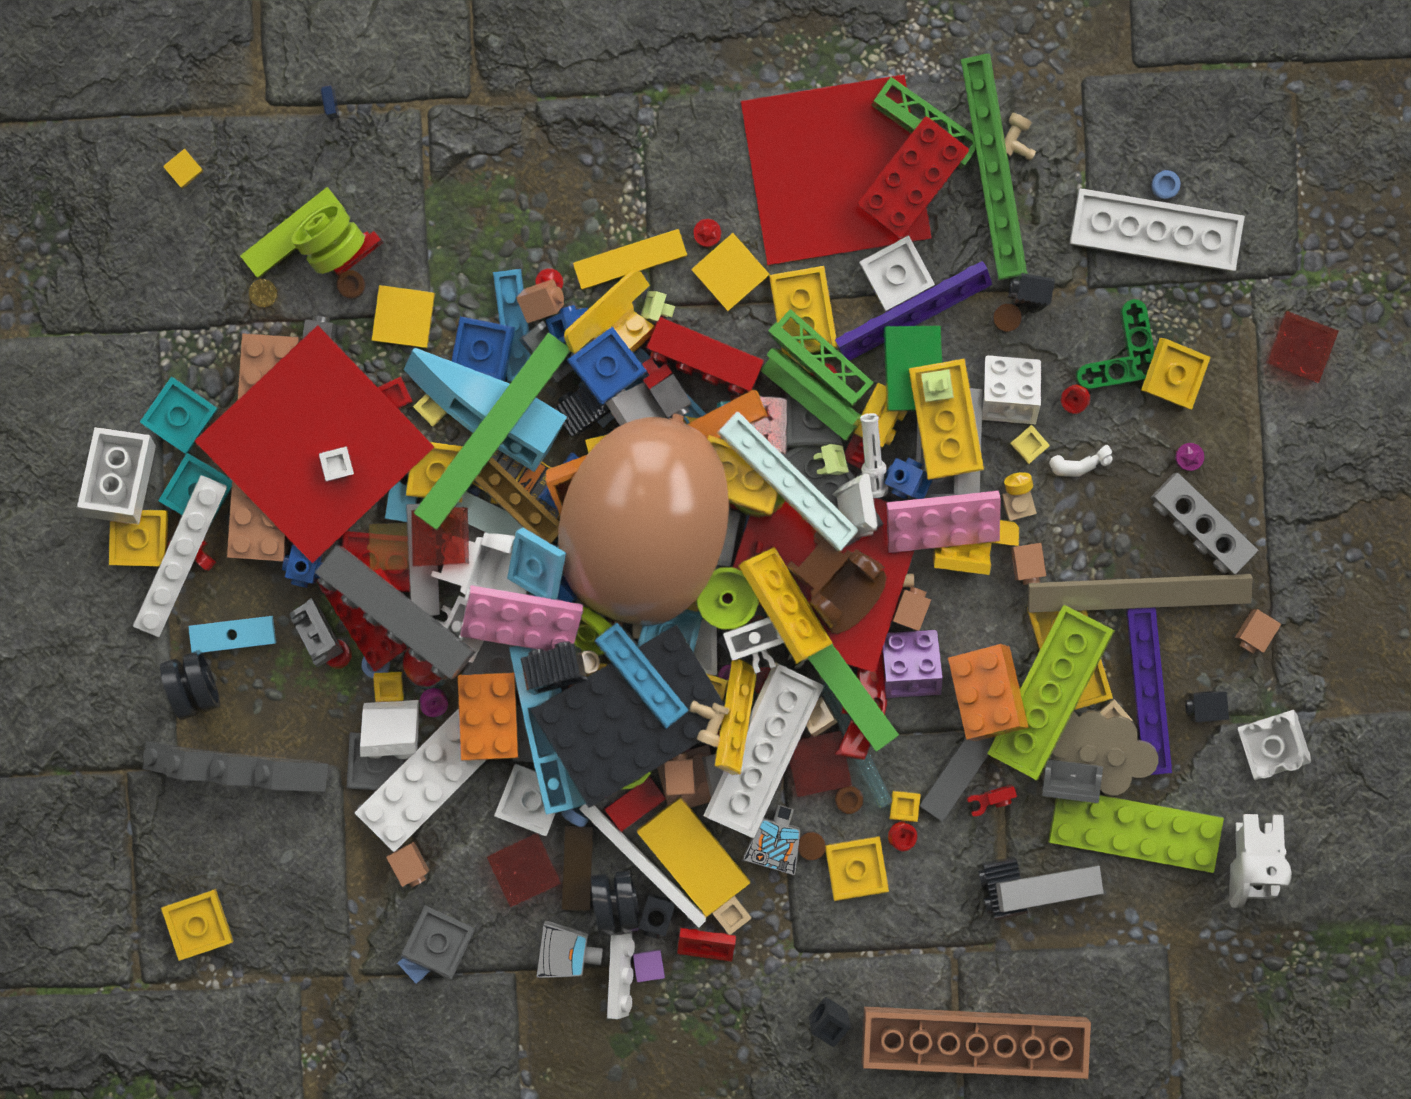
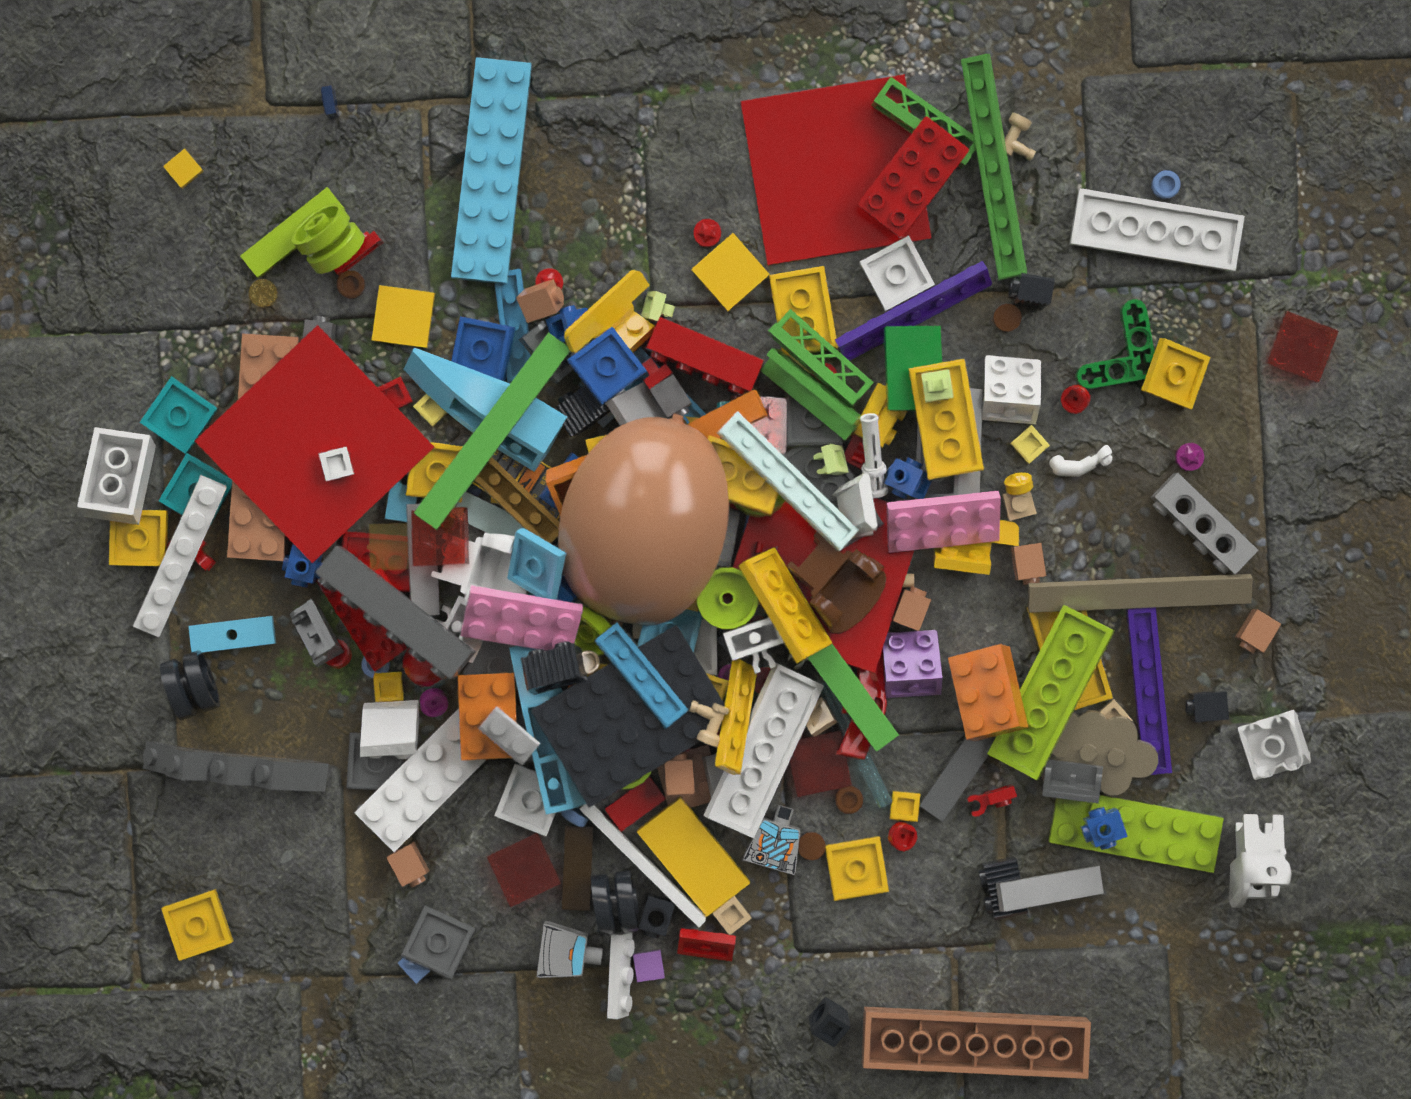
yellow tile [573,229,687,290] -> none
none -> medium azure plate [451,57,532,284]
none -> light grey brick [478,707,540,765]
none -> blue brick [1081,807,1128,850]

